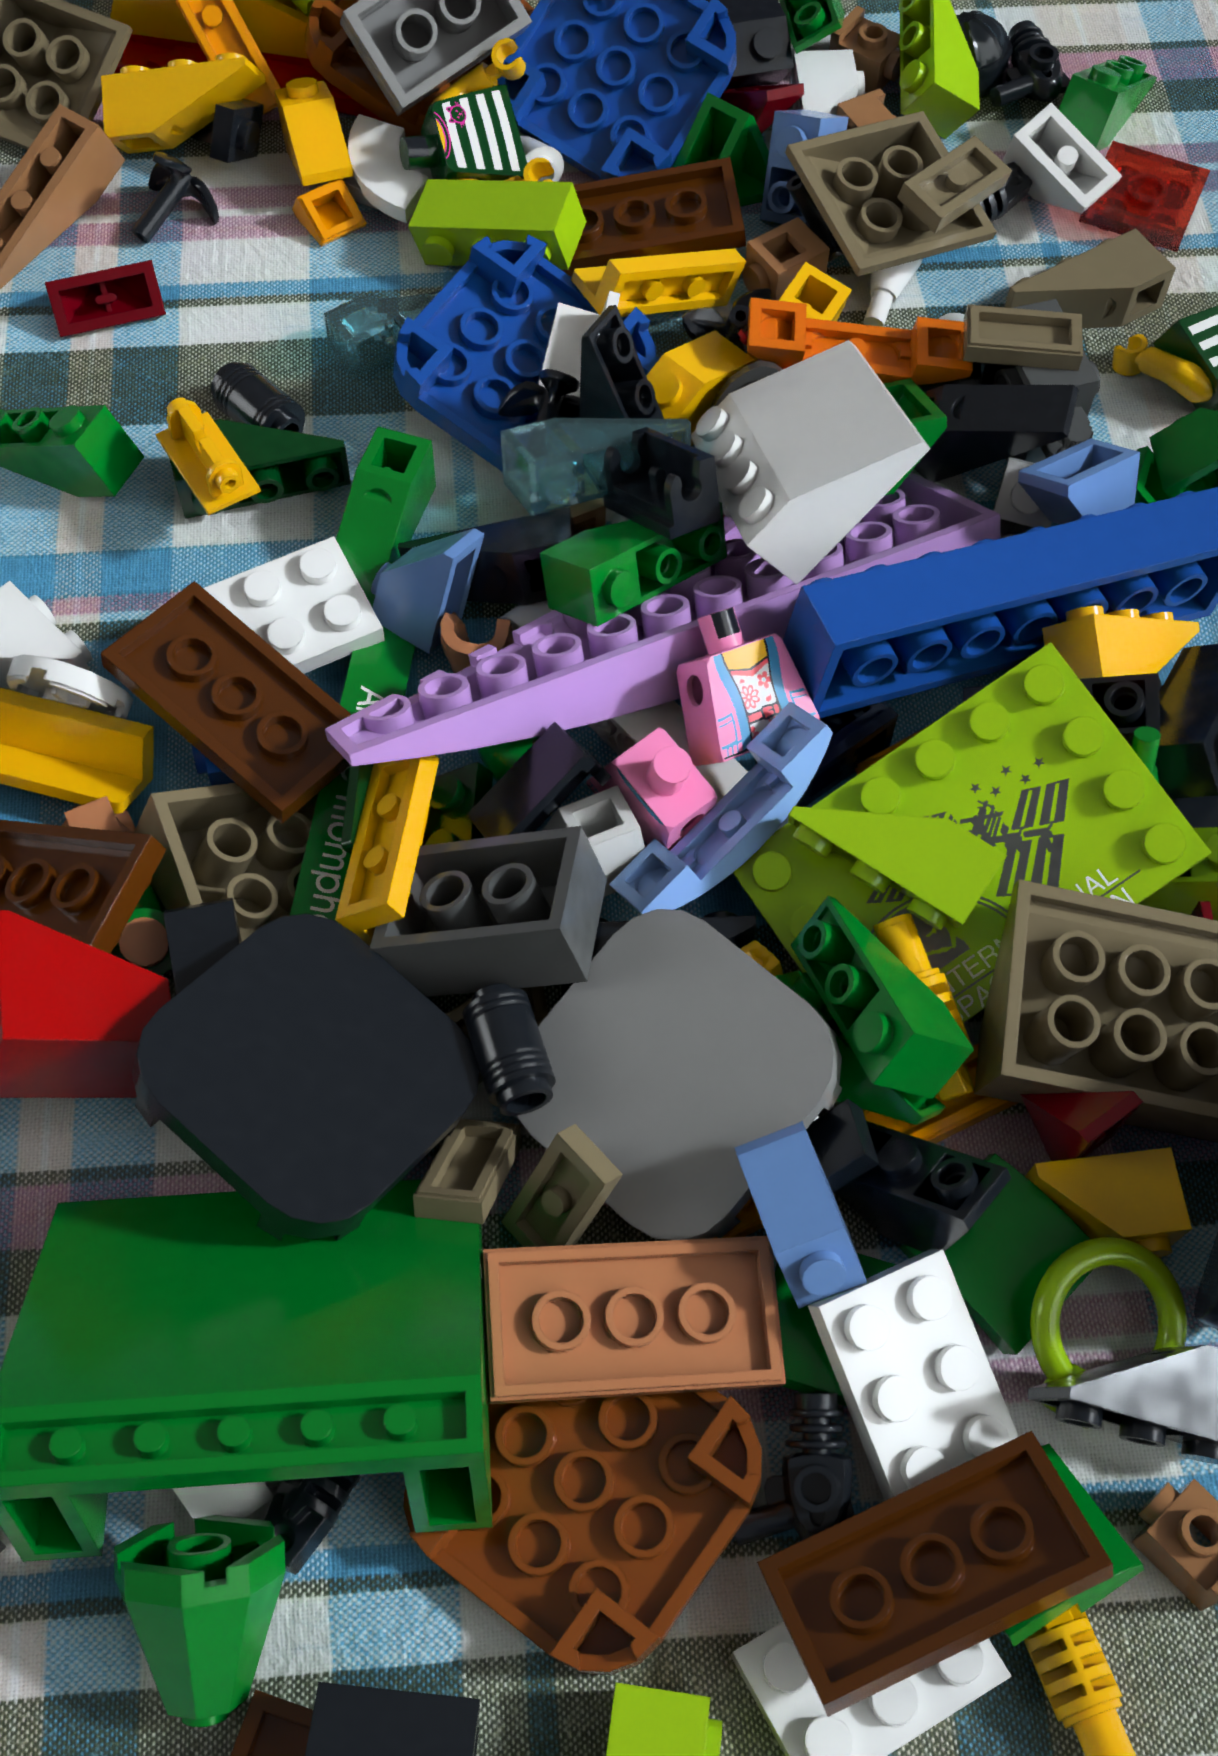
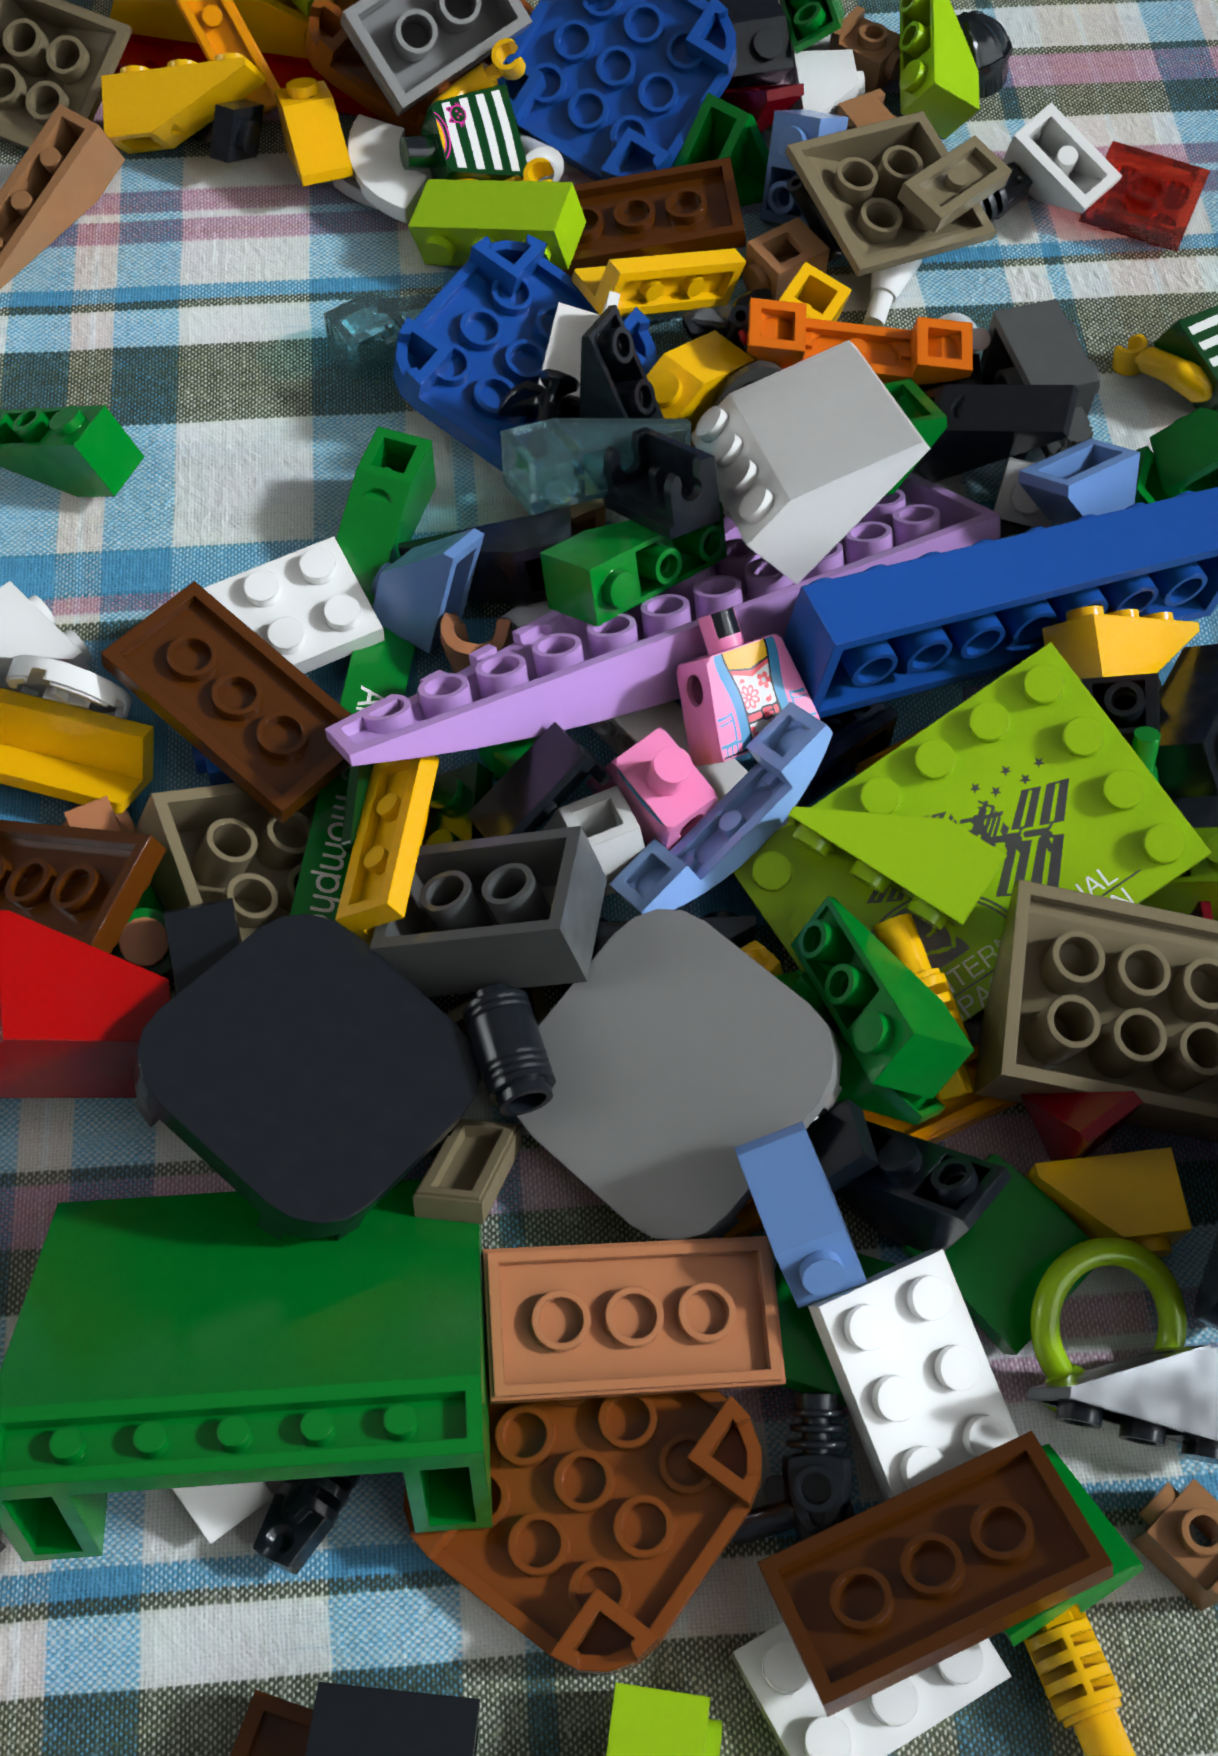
dark red slope [45,260,166,337] -> none
green cone [114,1515,286,1727] -> none
black plant [131,151,219,243] -> none
yellow hinge [155,397,261,516] -> none
dark green slope [163,419,351,519] -> none
black head [211,362,305,433] -> none
light orange slope [292,179,367,247] -> none
dark tan plate [501,1124,623,1247] -> none
dark tan tile [963,304,1083,371] -> none
black piece [990,20,1070,108] -> none
dark tan slope [1005,228,1176,328] -> none
green slope [1058,55,1157,151] -> none

